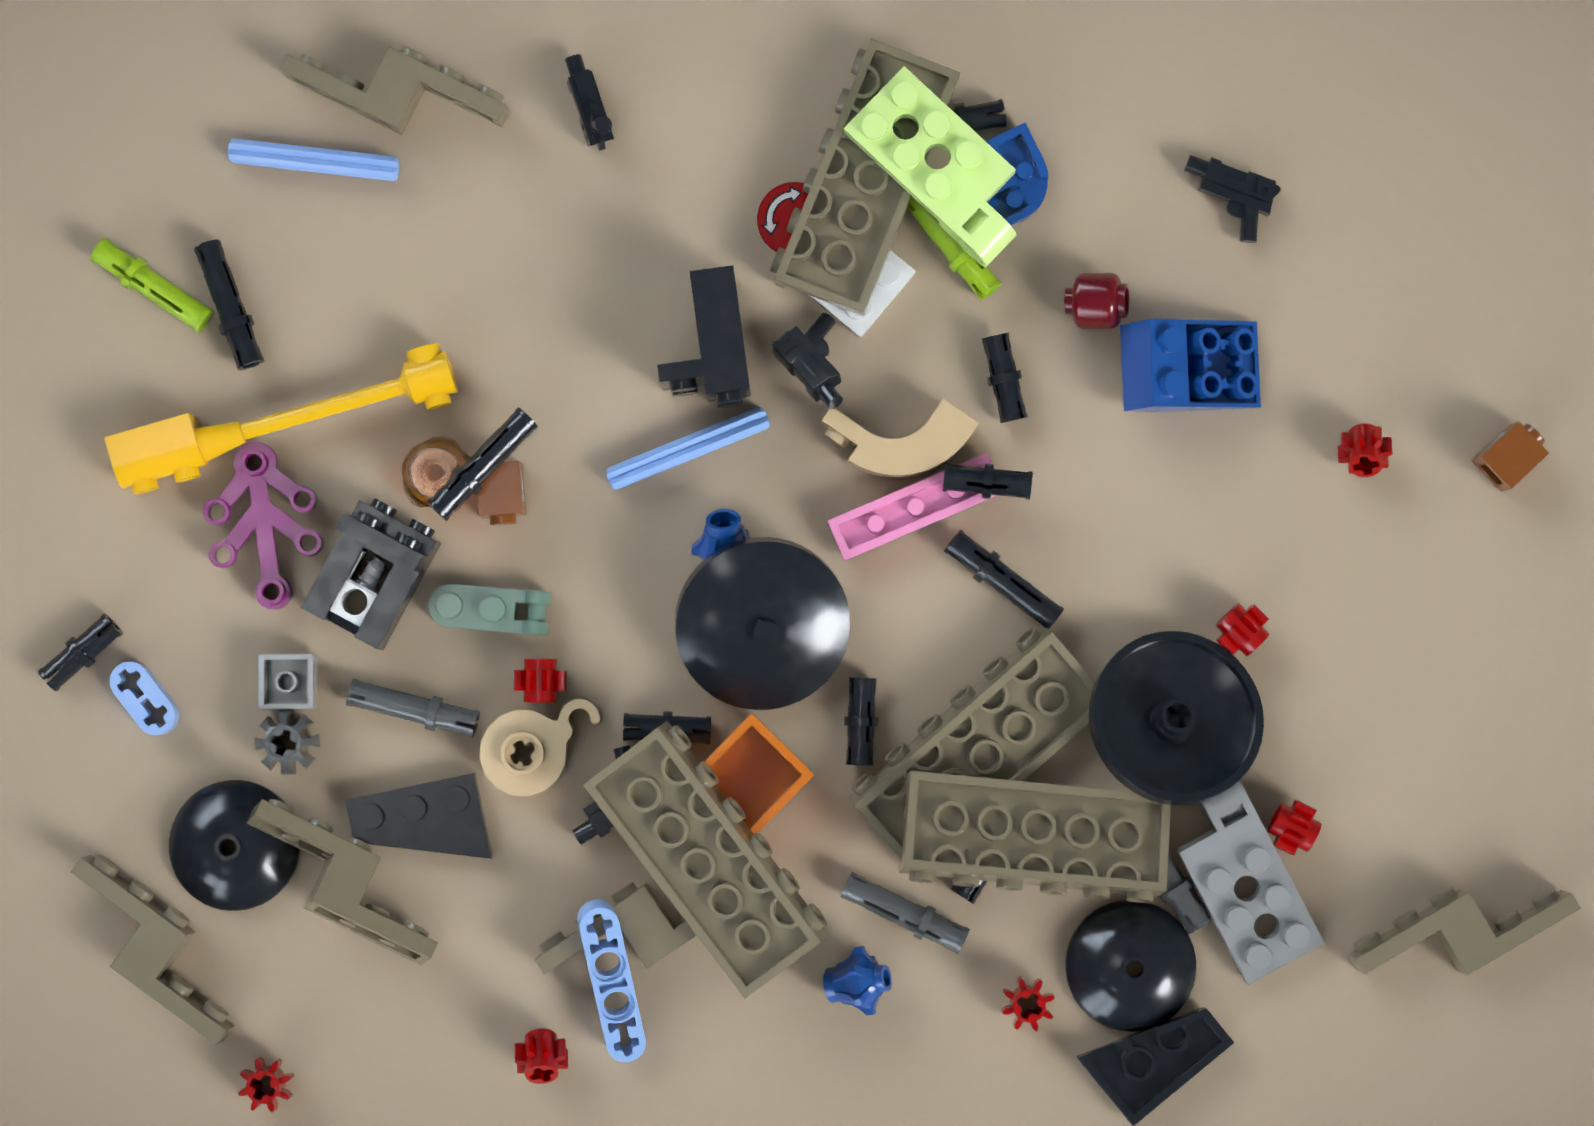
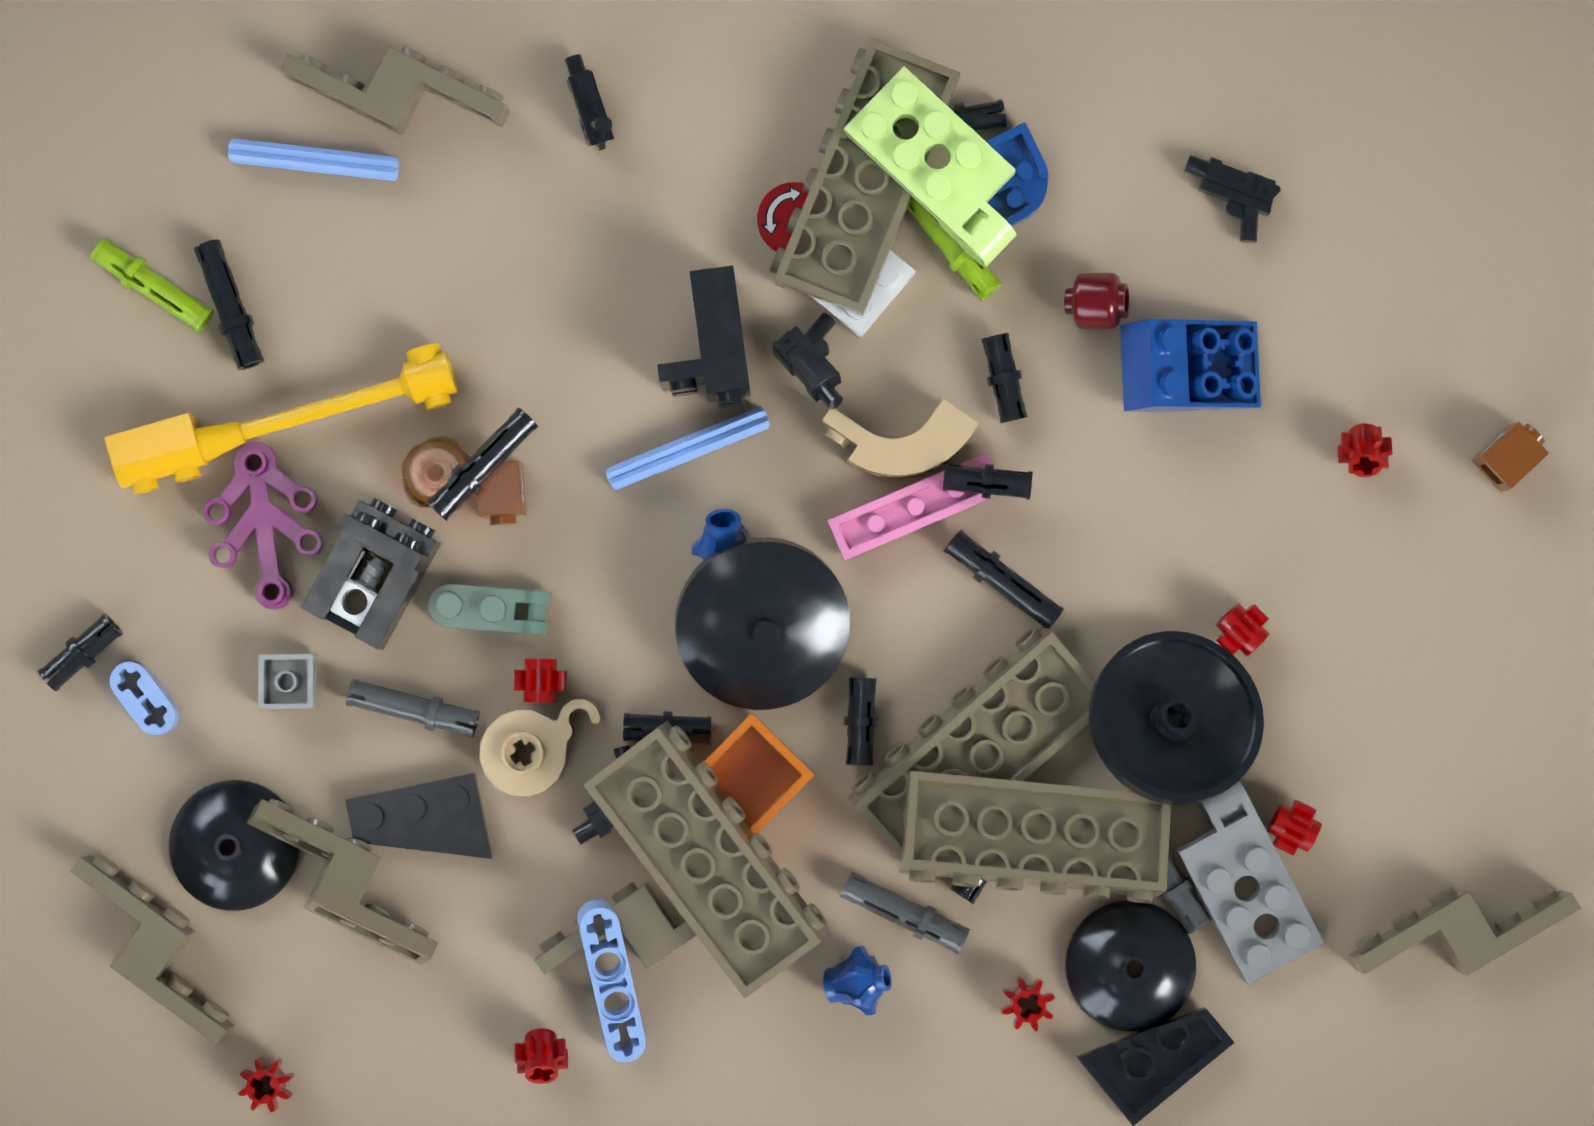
dark grey piece [255,710,320,775] -> none

